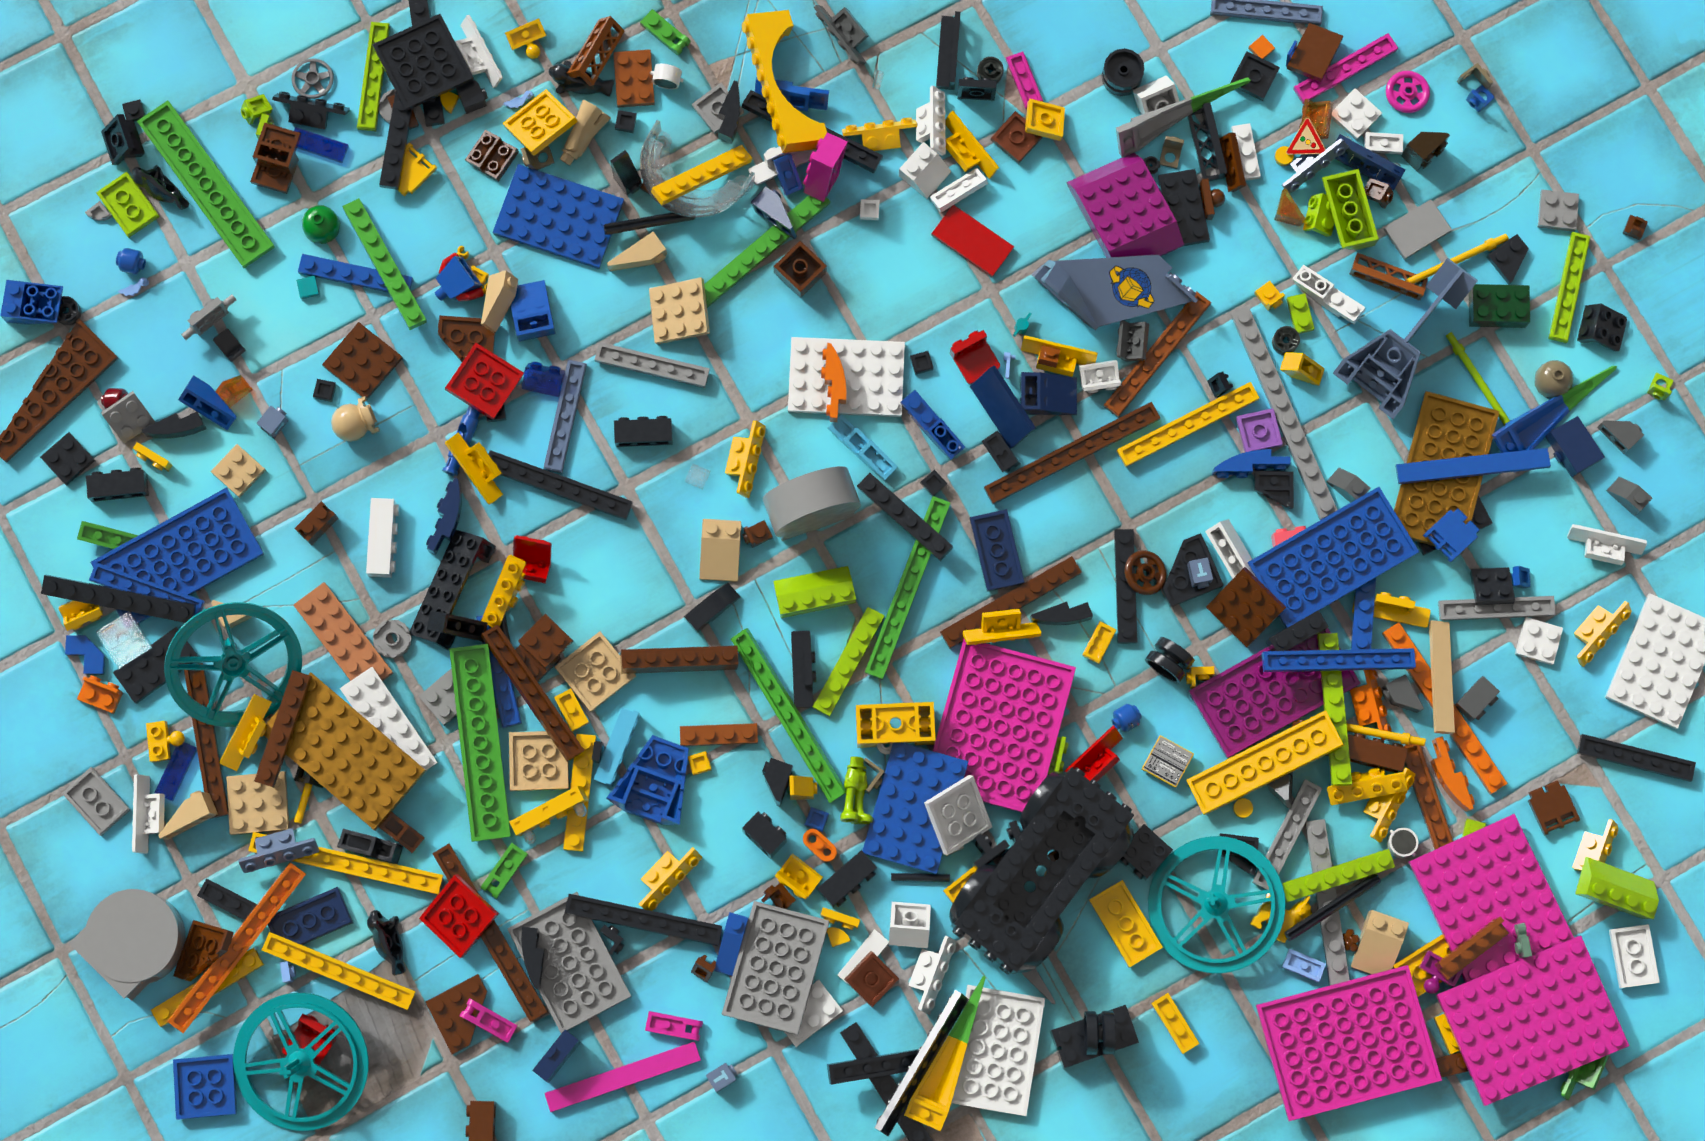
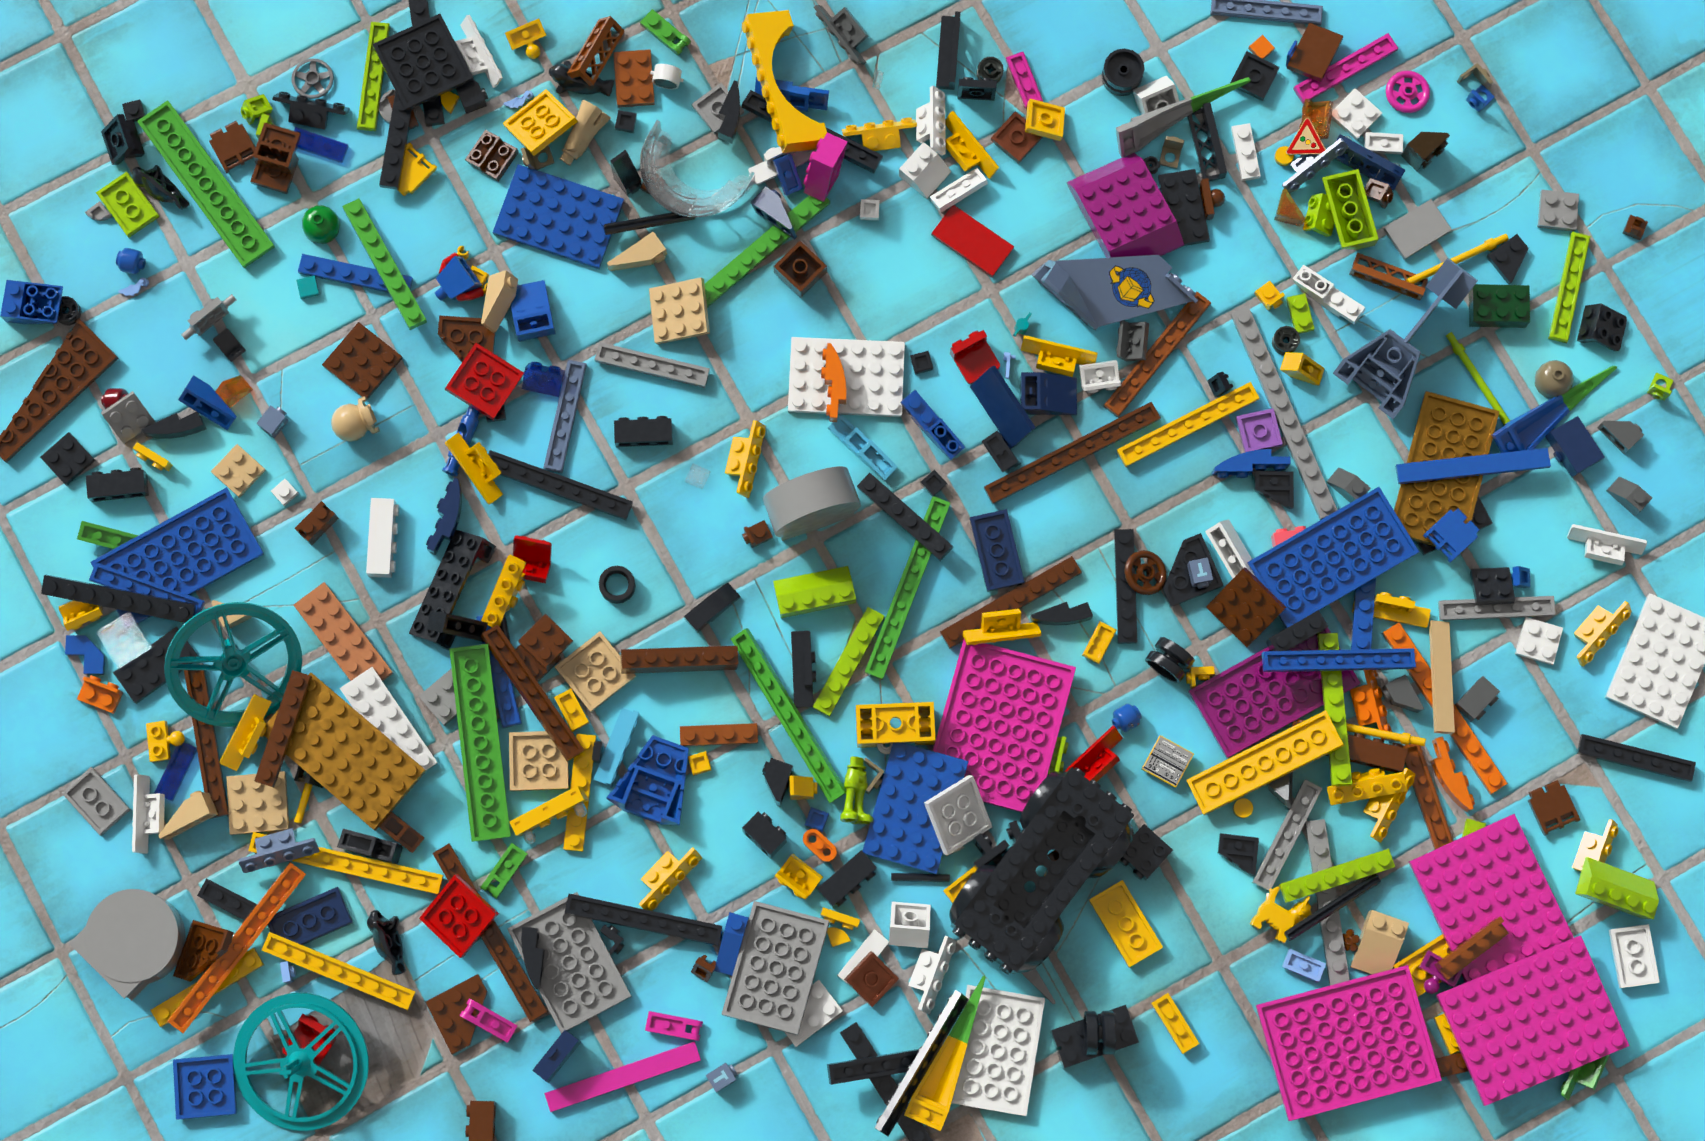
black tile [313,379,336,402] -> none
light grey tile [373,620,412,658] -> none
yellow plate [651,145,752,205] -> none
tan slope [699,519,742,582] -> none
reddish brown bracket [761,883,796,909] -> none
dark orange plate [1038,345,1061,368] -> none
teal wheel [1148,836,1286,973] -> none
reddish brown plate [1219,132,1246,192] -> none
piece [1387,828,1419,858] -> none
sand green plate [1514,923,1532,958] -> none
none -> reddish brown plate [209,121,255,174]
none -> white plate [271,479,299,506]
none -> black tyre [598,565,636,604]

